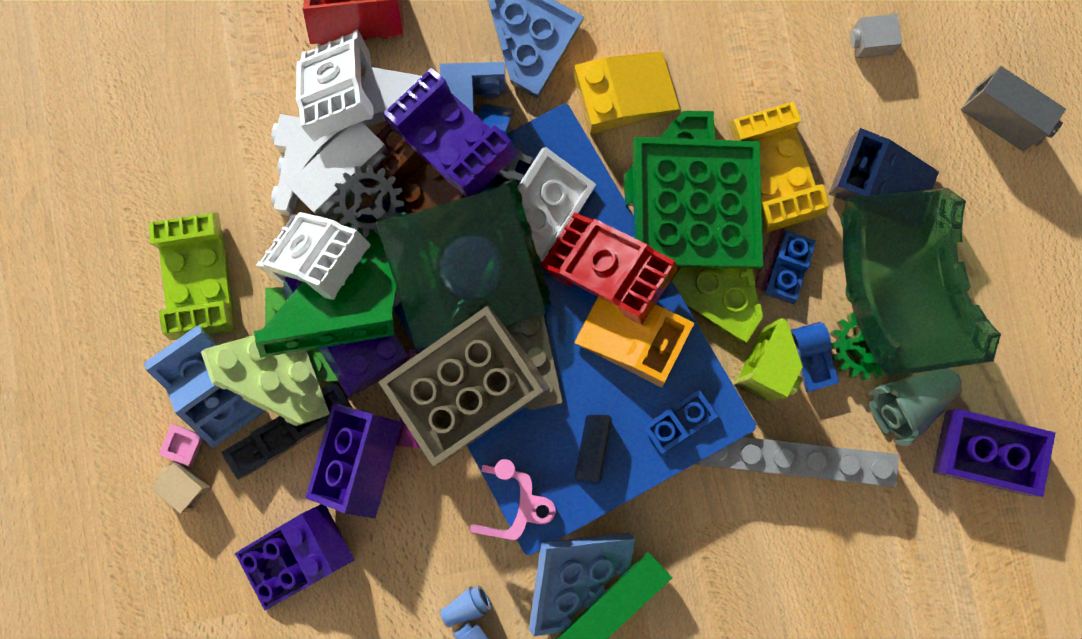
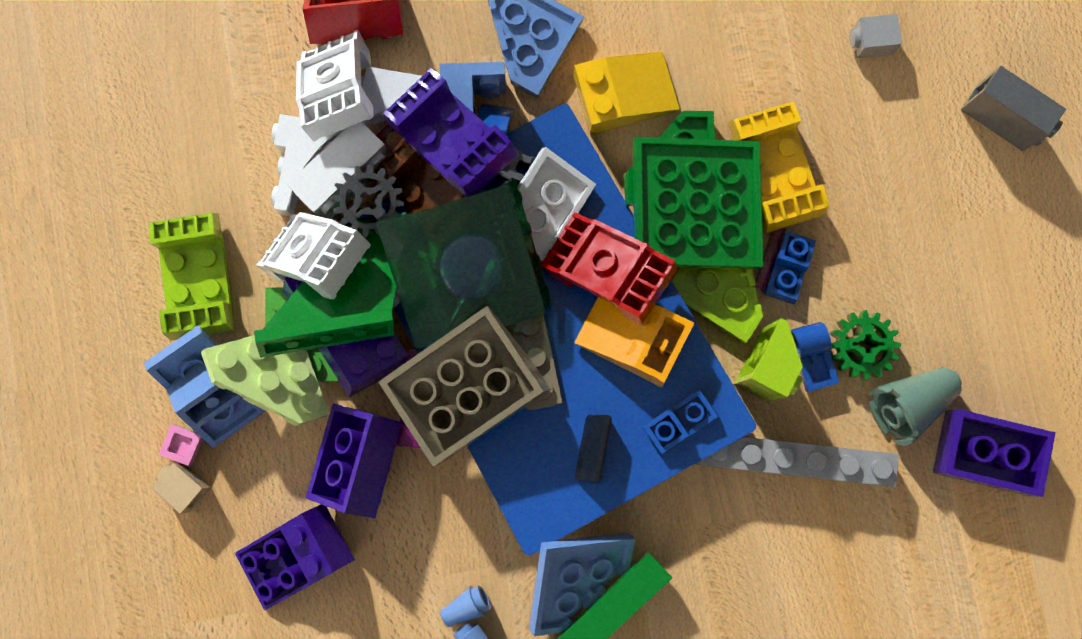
black slope [221,381,352,481] -> none
bright pink piece [470,459,556,540] -> none
dark blue slope [829,128,939,229] -> none
clear green panel [840,188,1001,377] -> none

